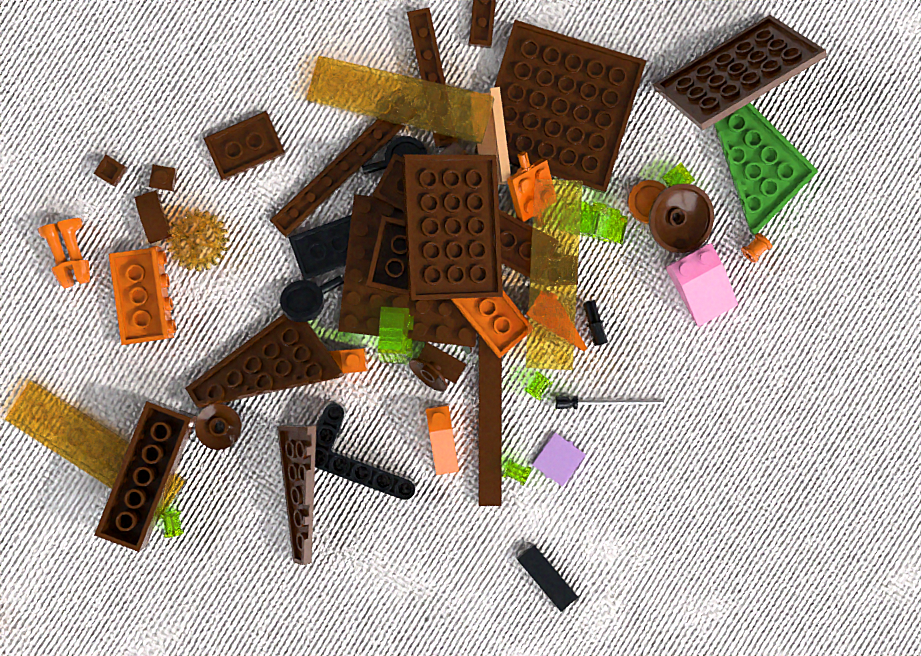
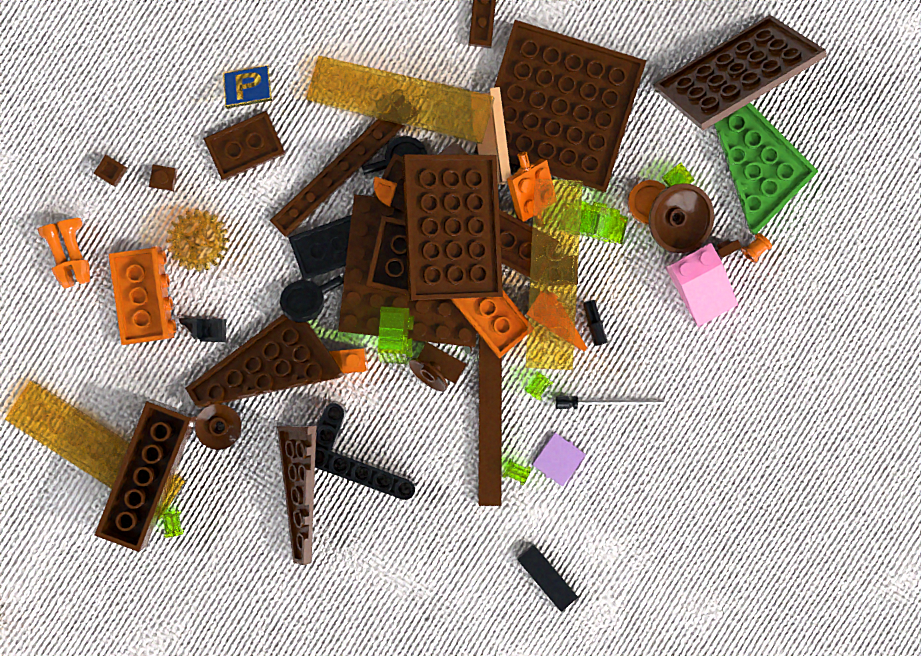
reddish brown slope [134,190,172,244] -> none
reddish brown plate [407,7,458,149] -> none
slope [426,404,459,475] -> none
none -> black slope [179,318,227,342]
none -> blue piece [223,65,272,109]
none -> orange tile [374,176,397,207]
none -> reddish brown plate [715,238,742,259]

